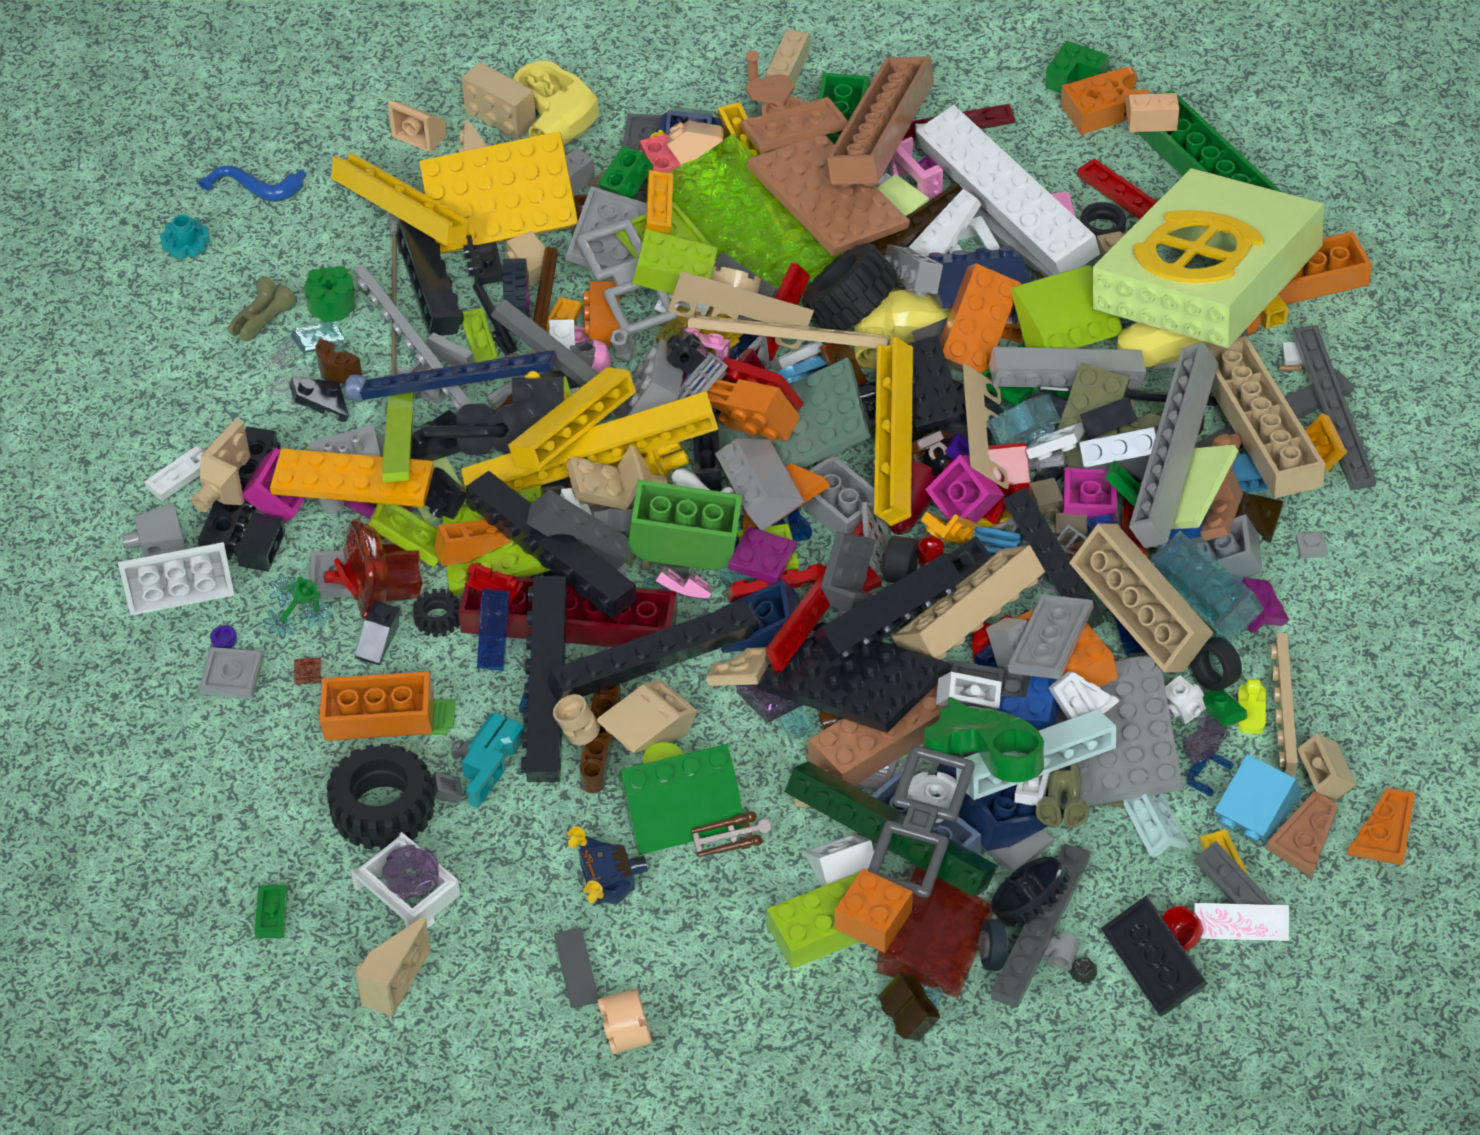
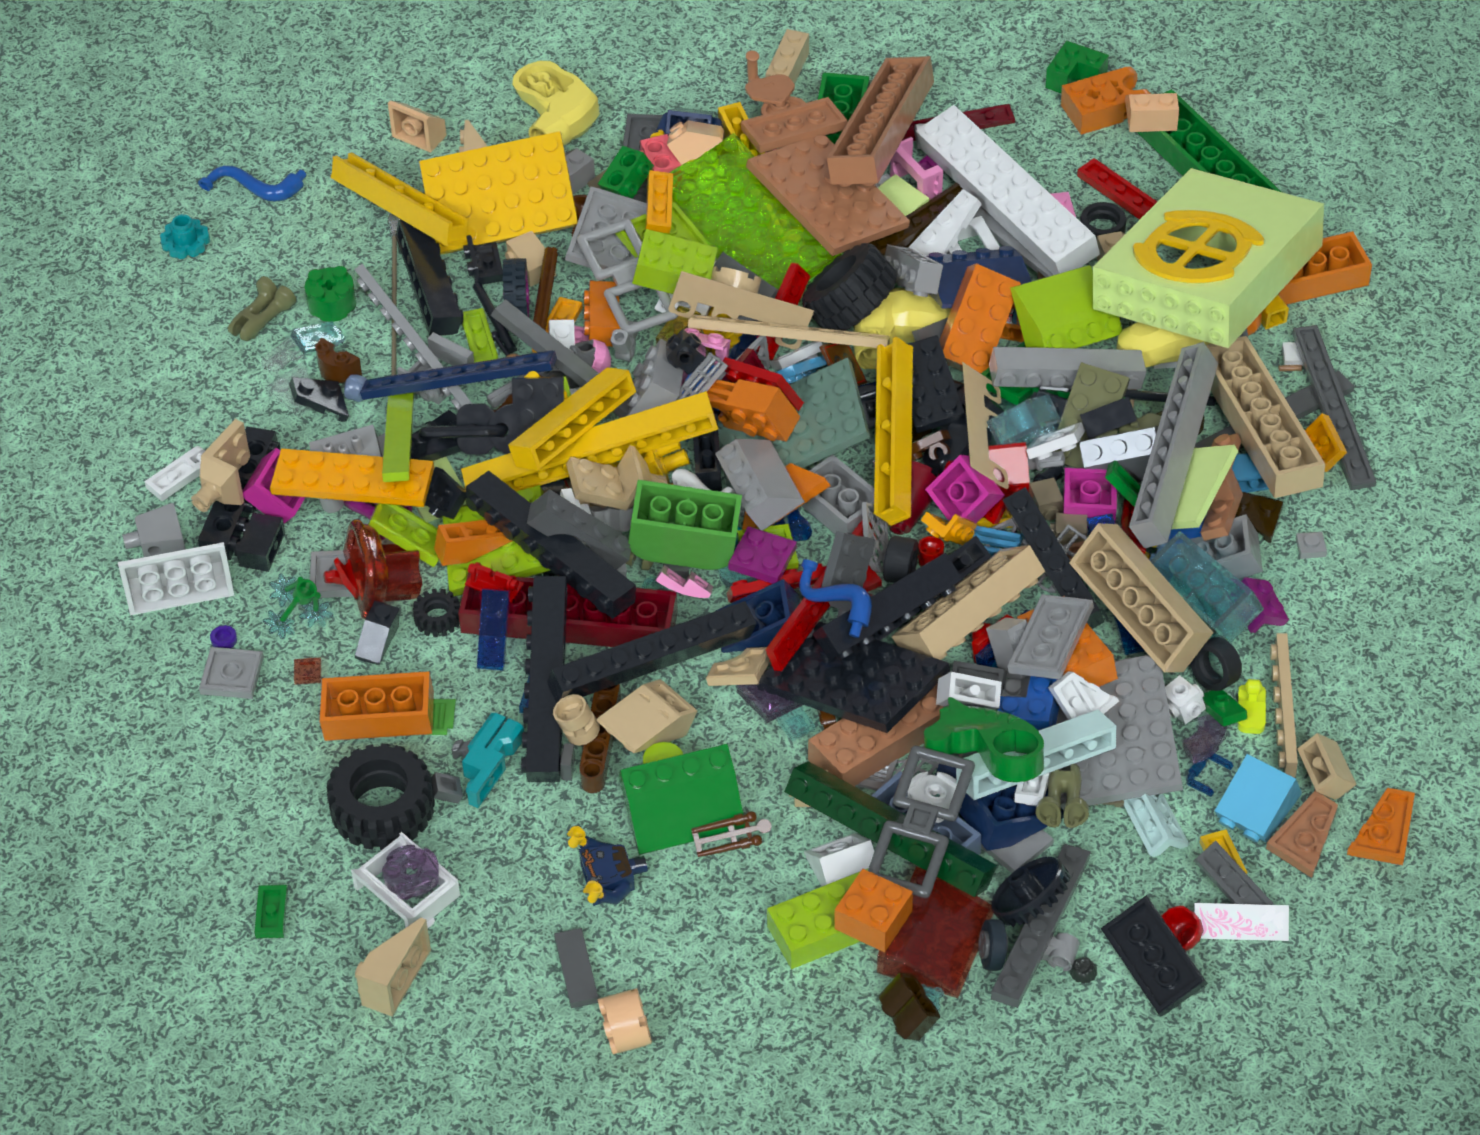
tan brick [461,62,536,139] -> none
dark purple plate [945,432,970,461] -> none
none -> dark grey tile [560,743,575,781]
none -> blue animal [799,559,872,638]

